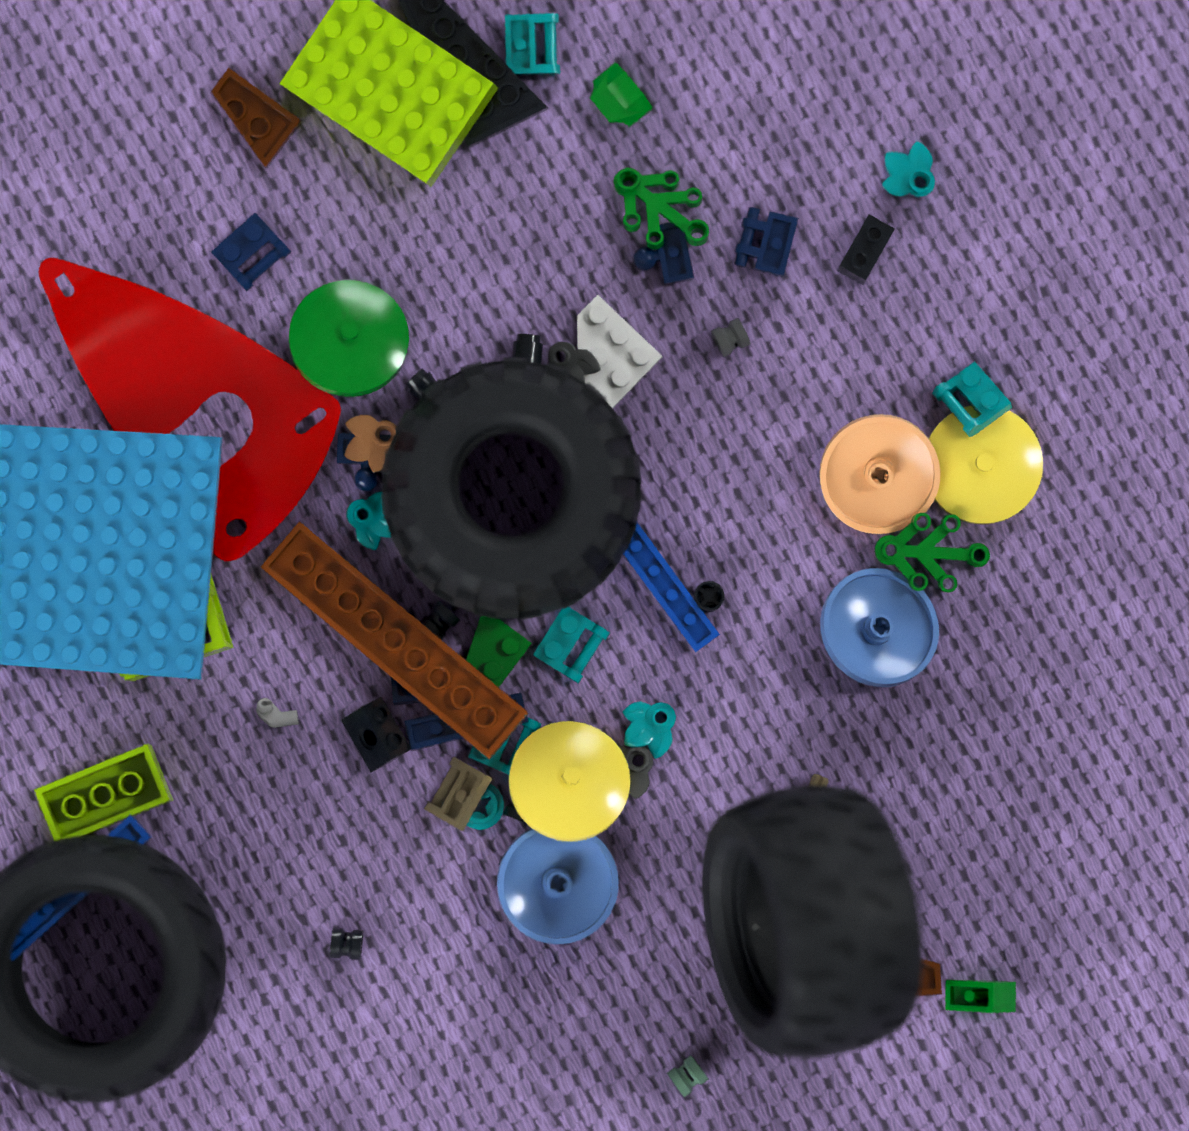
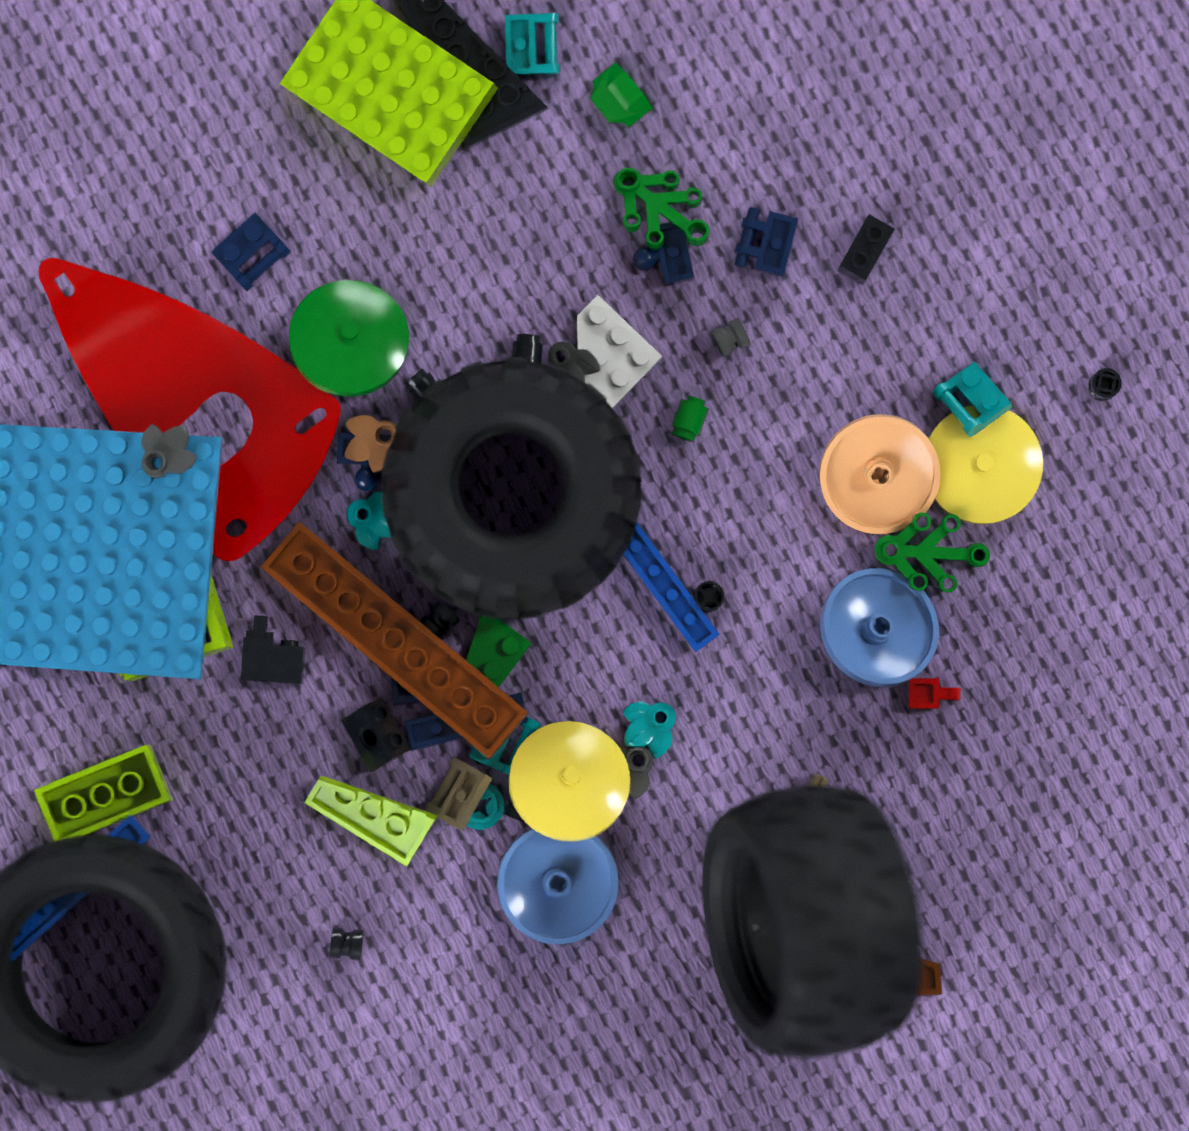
reddish brown wing [211,68,301,169] -> none
light grey arm [256,698,299,728] -> none
teal plate [533,607,610,684] -> none
sand green wheel [667,1055,709,1097] -> none
teal plate [882,141,935,197] -> none
green slope [945,980,1016,1013] -> none
none -> dark grey plate [142,424,197,478]
none -> black hinge [241,615,305,684]
none -> lime wing [305,775,438,867]
none -> green brick [671,396,709,442]
none -> red plate [909,678,961,709]
none -> black wheel [1088,368,1122,401]

